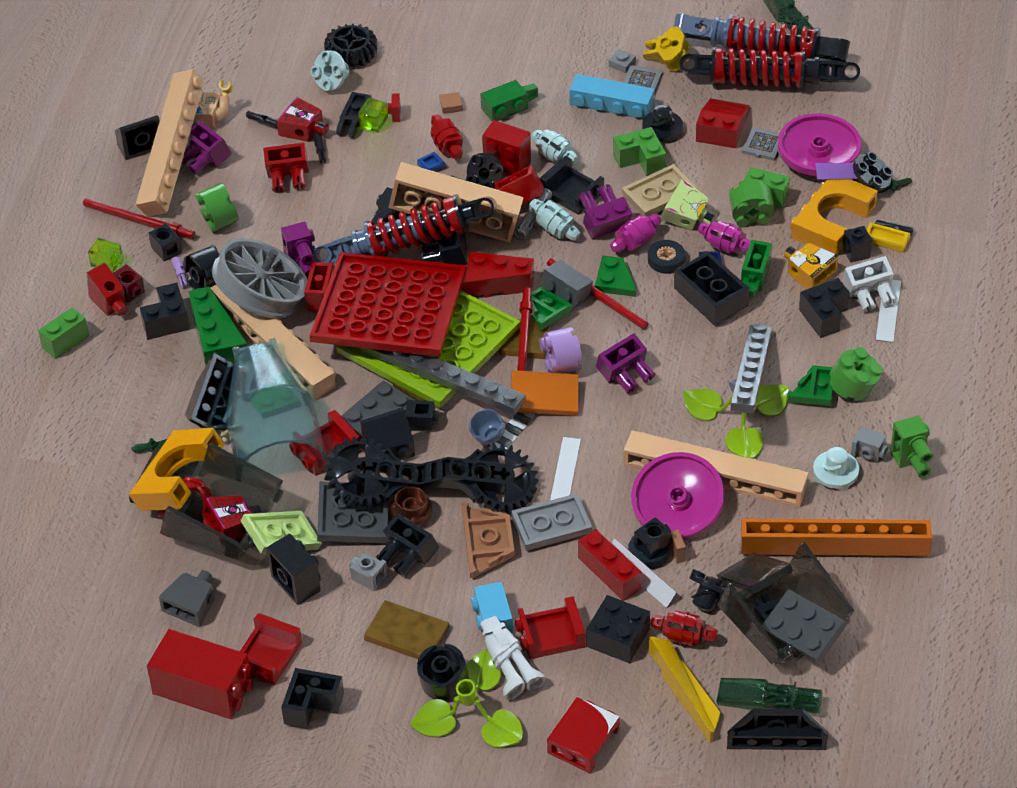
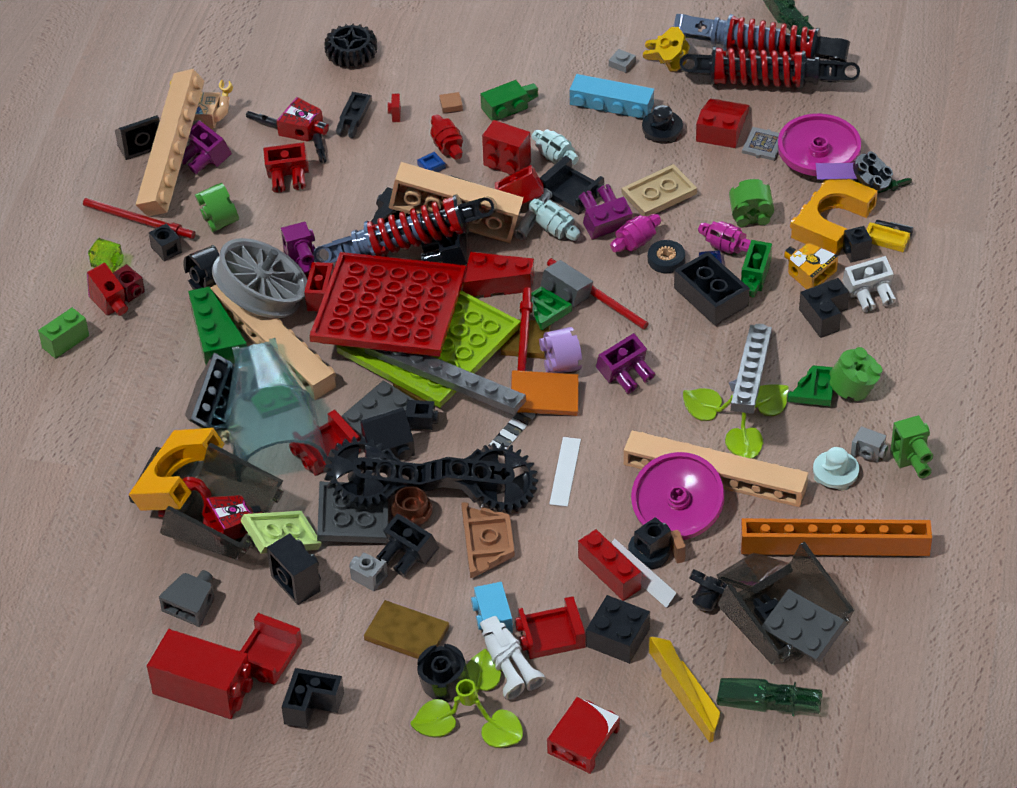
dark green piece [131,438,167,452] -> none
black brick [140,282,190,340] -> none
lavender pin [172,257,189,289] -> none
light aqua plate [311,51,349,91] -> none
clear neon green brick [358,98,388,133] -> none
black plate [466,153,504,189] -> none
sand blue hair [469,409,505,445] -> none
light grey plate [511,493,592,551] -> none
green wing [595,255,636,297] -> none
bright green brick [613,127,666,177] -> none
piece [623,65,662,93] -> none
red piece [651,610,719,646] -> none
yellowish green torso [660,179,715,230] -> none
black wedge [727,708,828,750] -> none
bright green brick [744,167,790,209] -> none
white sticker [876,280,901,342] -> none

